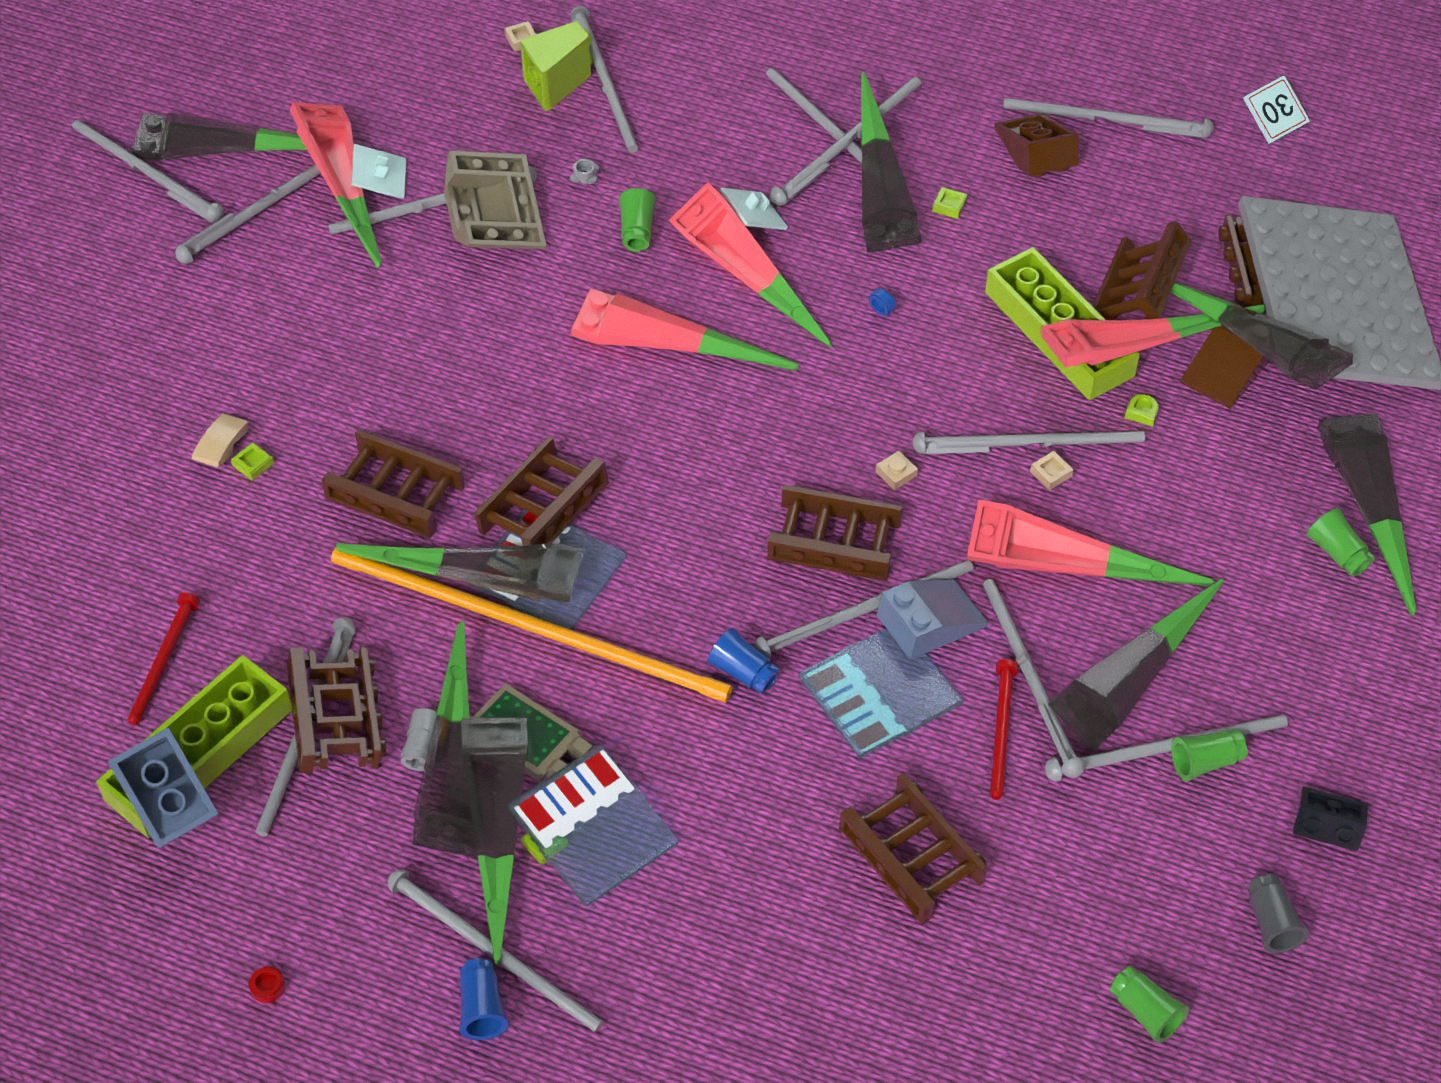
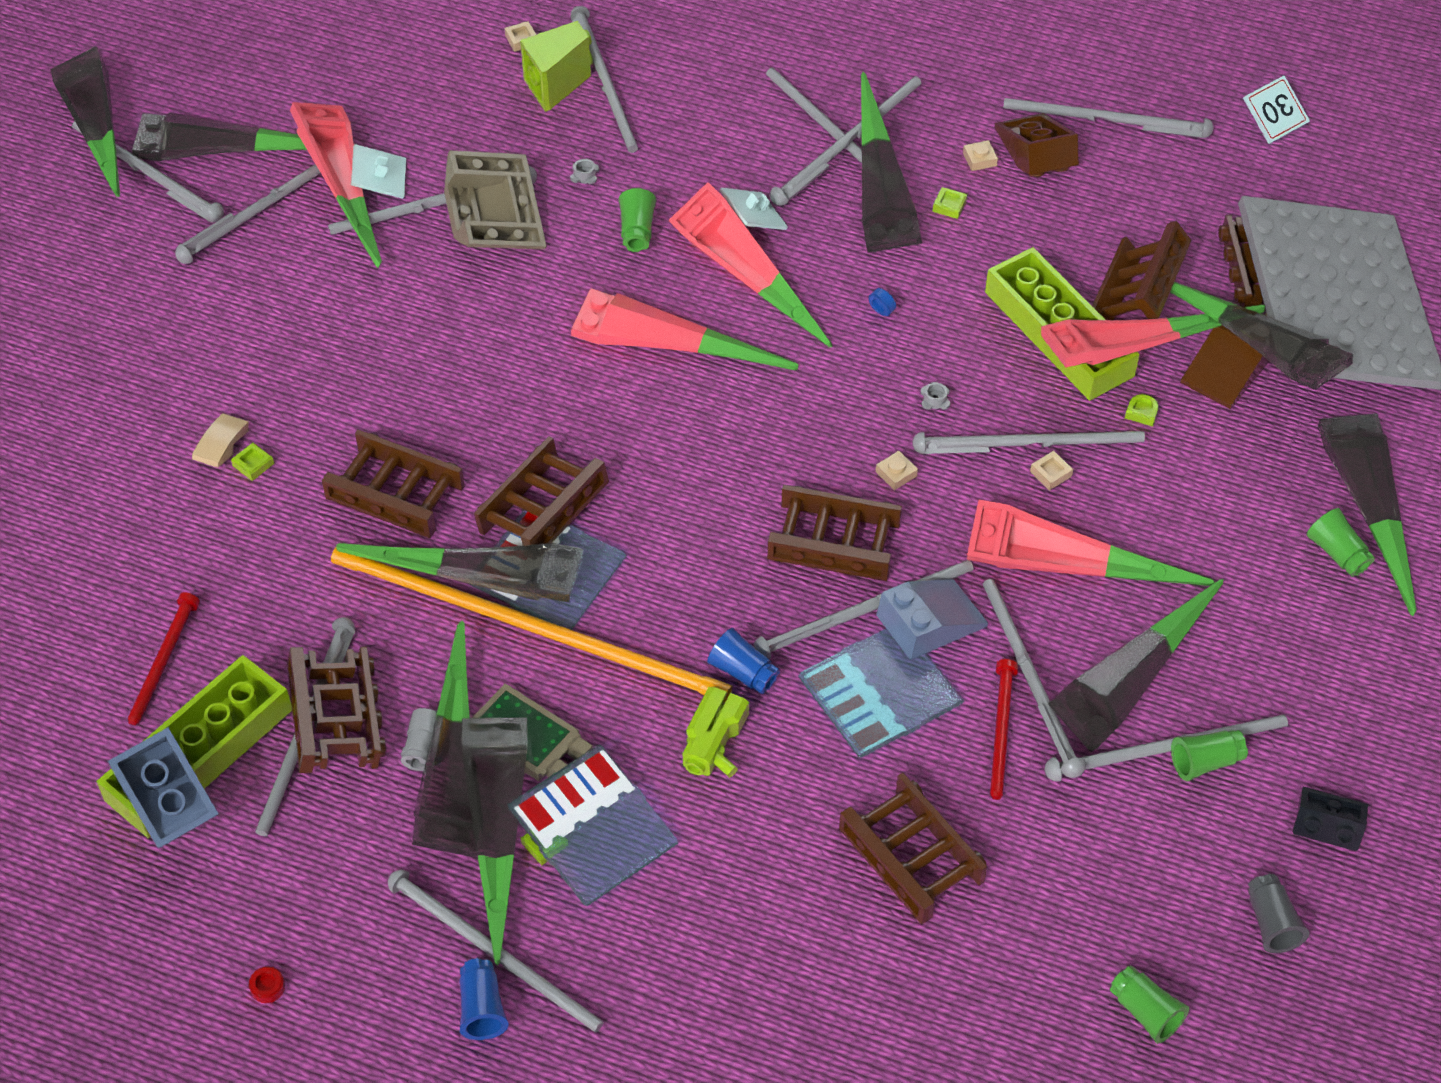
none -> clear smoke plate [50,46,120,197]
none -> lime piece [683,687,749,778]
none -> light grey plate [920,382,950,410]
none -> tan plate [963,140,998,171]

